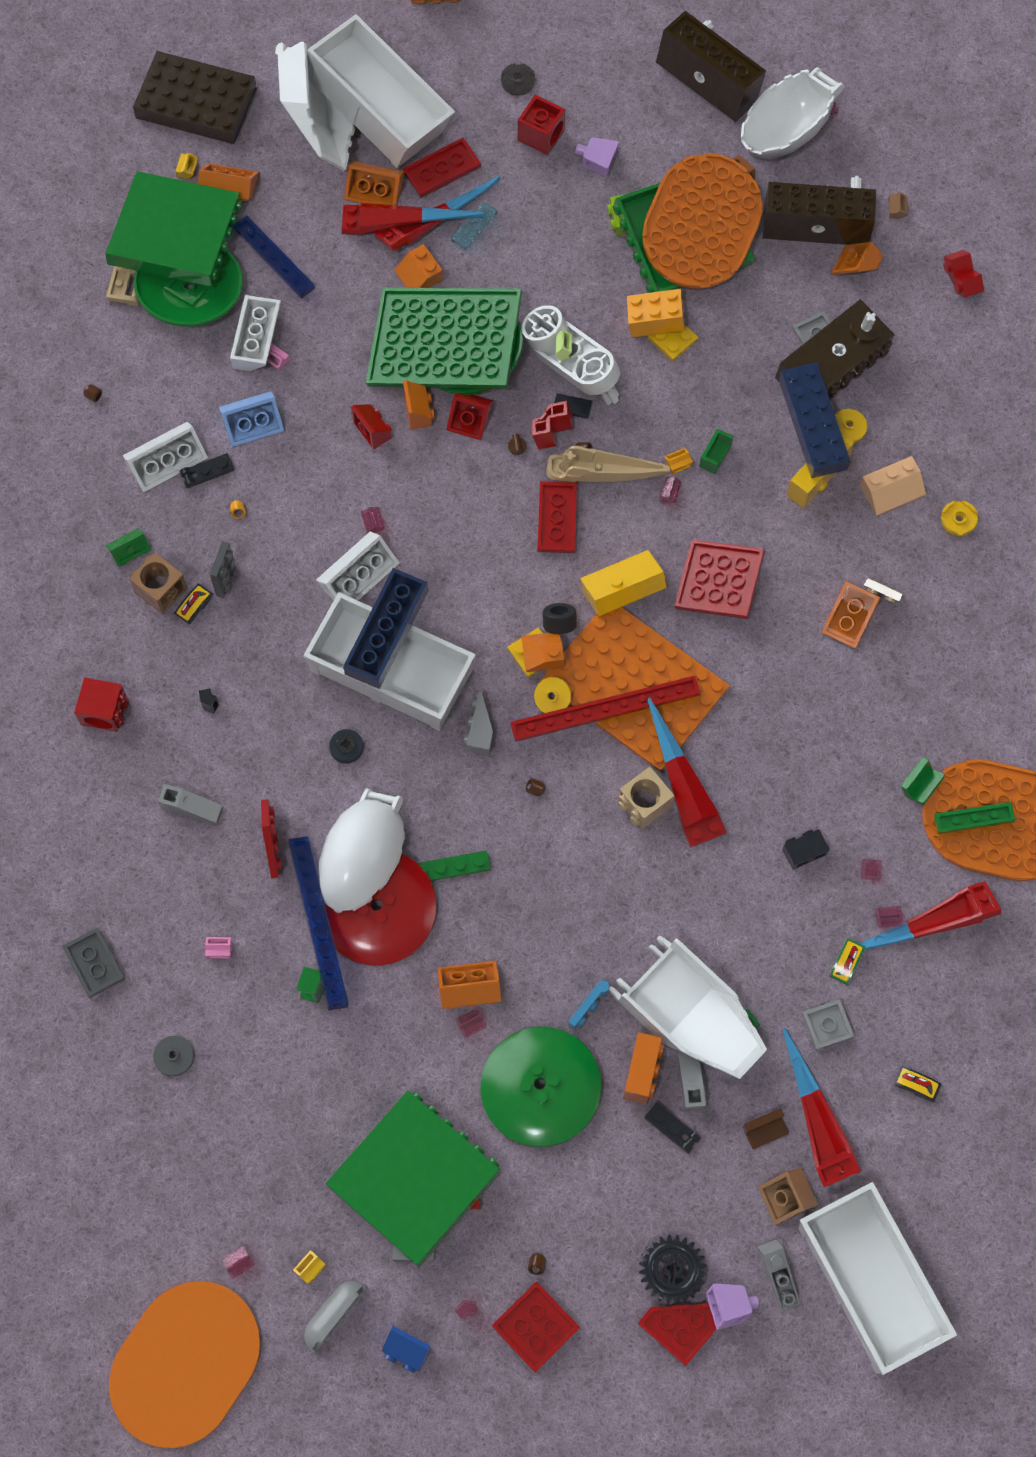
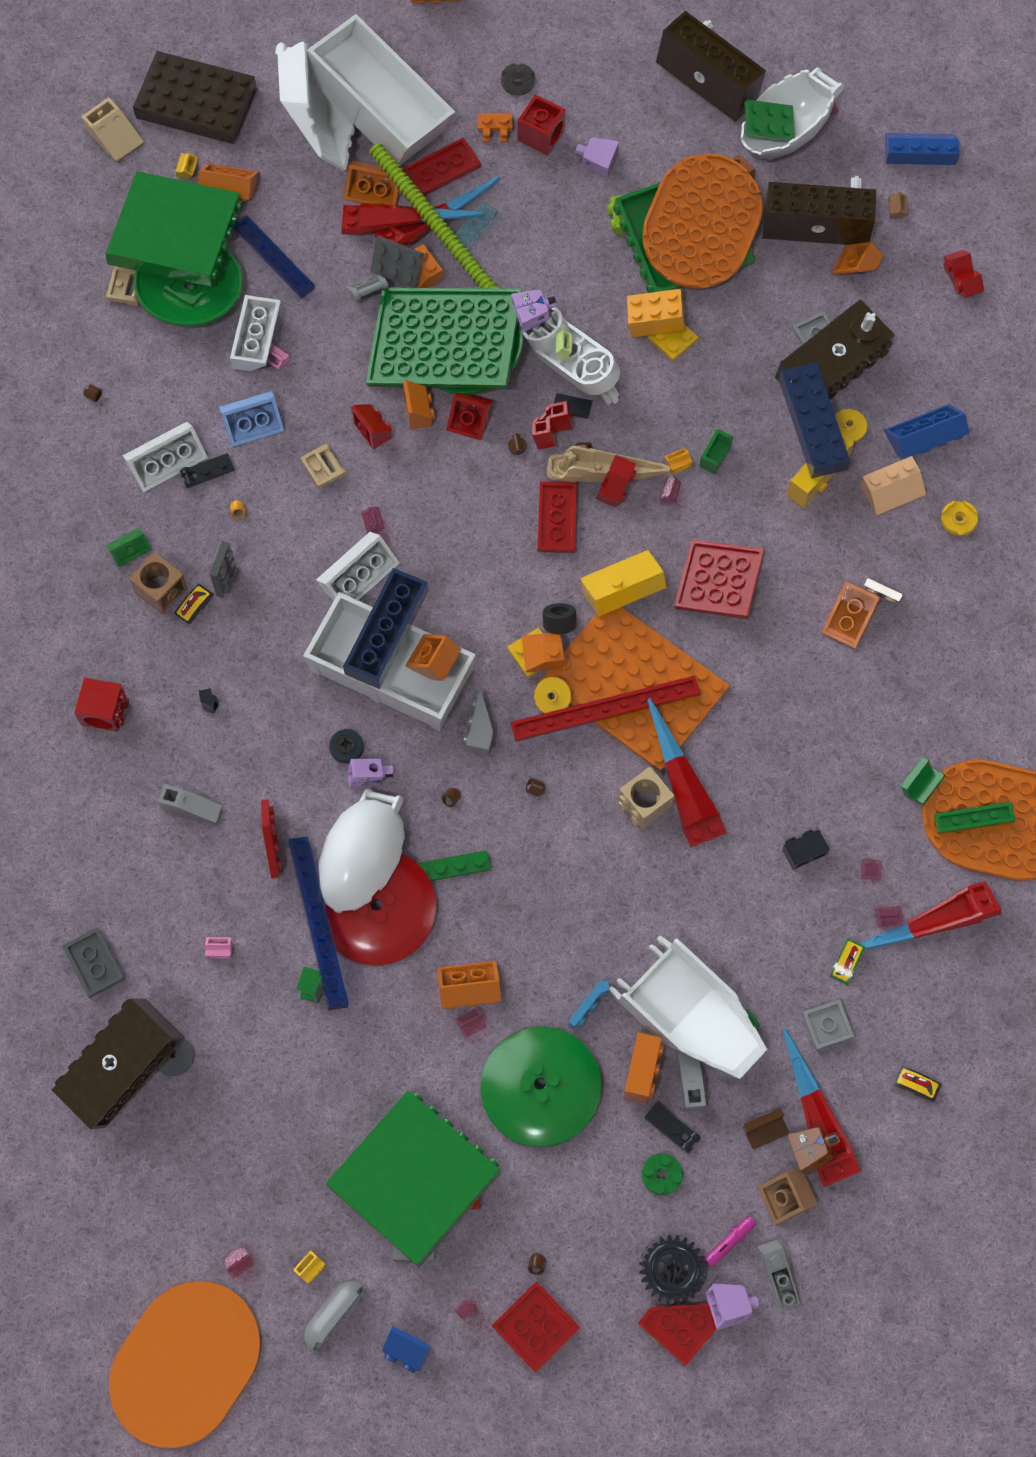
white piece [798,1182,957,1375] -> none
none -> dark brown piece [52,998,185,1130]
none -> tan slope [81,97,144,163]
none -> tan plate [300,444,347,489]
none -> light grey plate [346,275,388,301]
none -> lavender torso [347,759,393,789]
none -> lime piece [369,143,499,288]
none -> dark grey plate [370,236,424,288]
none -> orange slope [405,634,461,681]
none -> reddish brown piece [441,788,461,807]
none -> orange plate [477,113,512,142]
none -> lavender torso [511,290,557,332]
none -> red brick [595,455,637,507]
none -> green plate [642,1153,683,1195]
none -> dark pink pin [704,1216,757,1268]
none -> green plate [745,100,795,142]
none -> torso [788,1127,841,1175]
none -> blue slope [884,404,969,459]
none -> blue slope [885,133,959,165]

